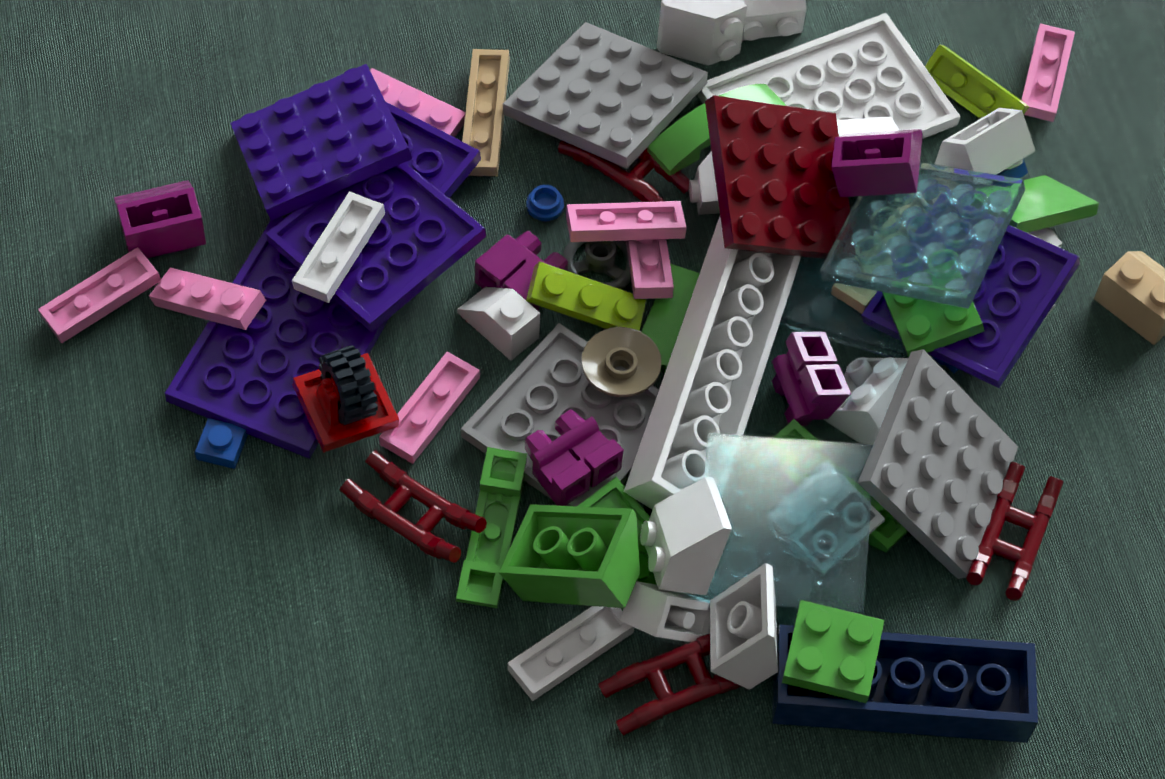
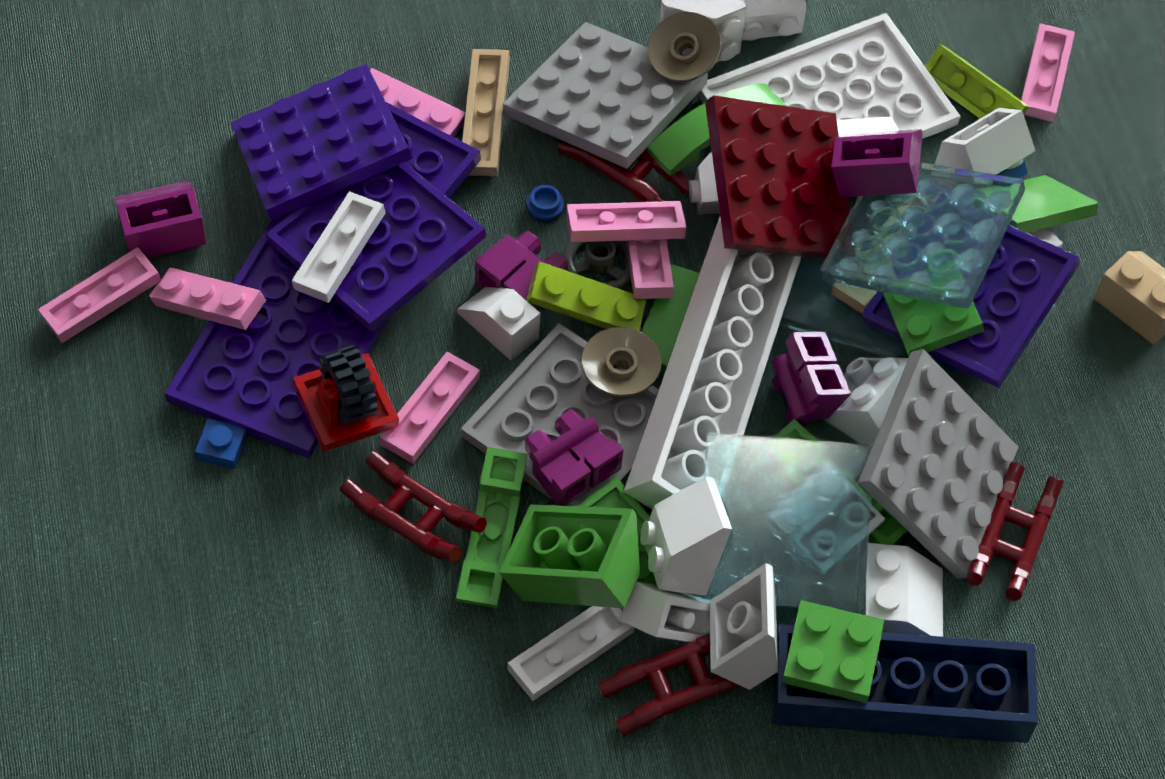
none -> dark tan dish [648,12,721,82]
none -> white slope [859,543,943,637]

